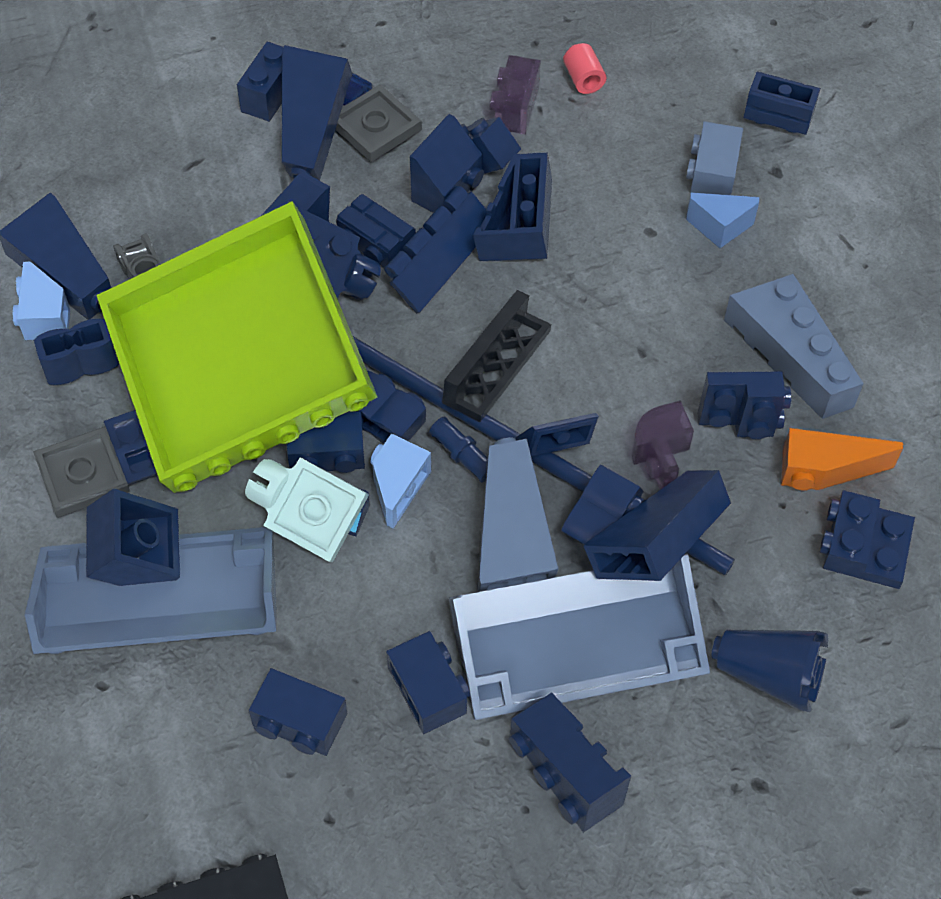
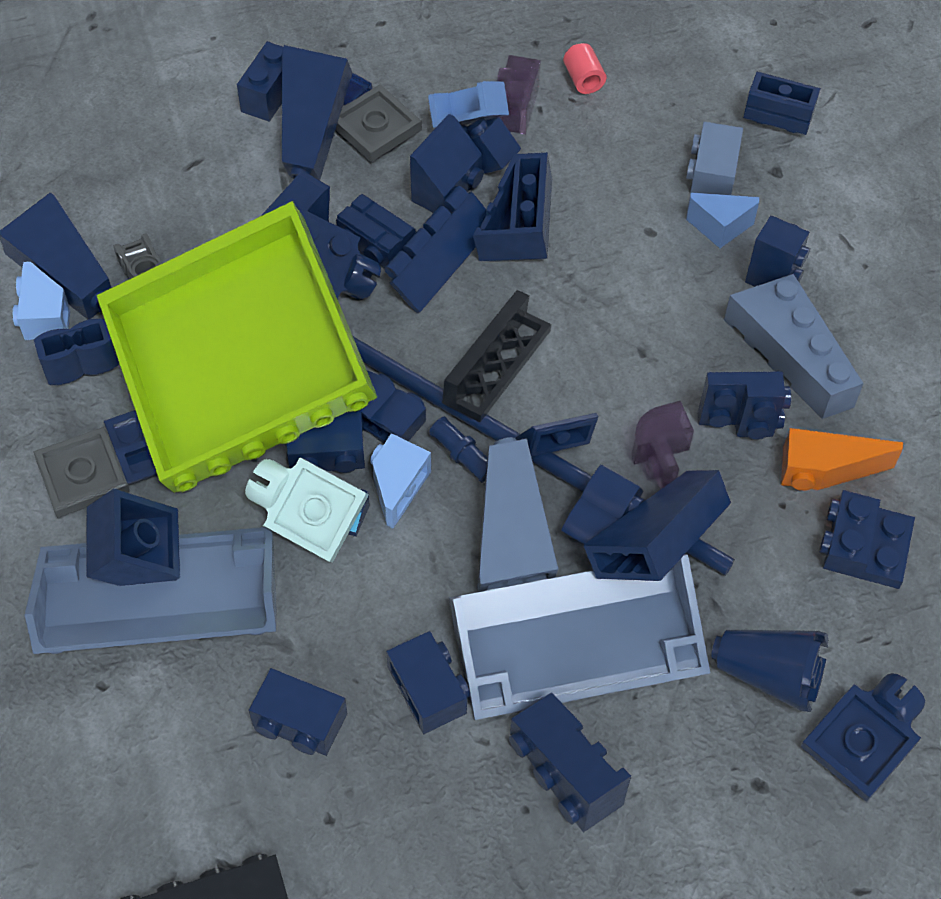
none -> medium blue panel [428,81,509,128]
none -> dark blue brick [745,215,811,287]
none -> dark blue plate [801,673,926,802]

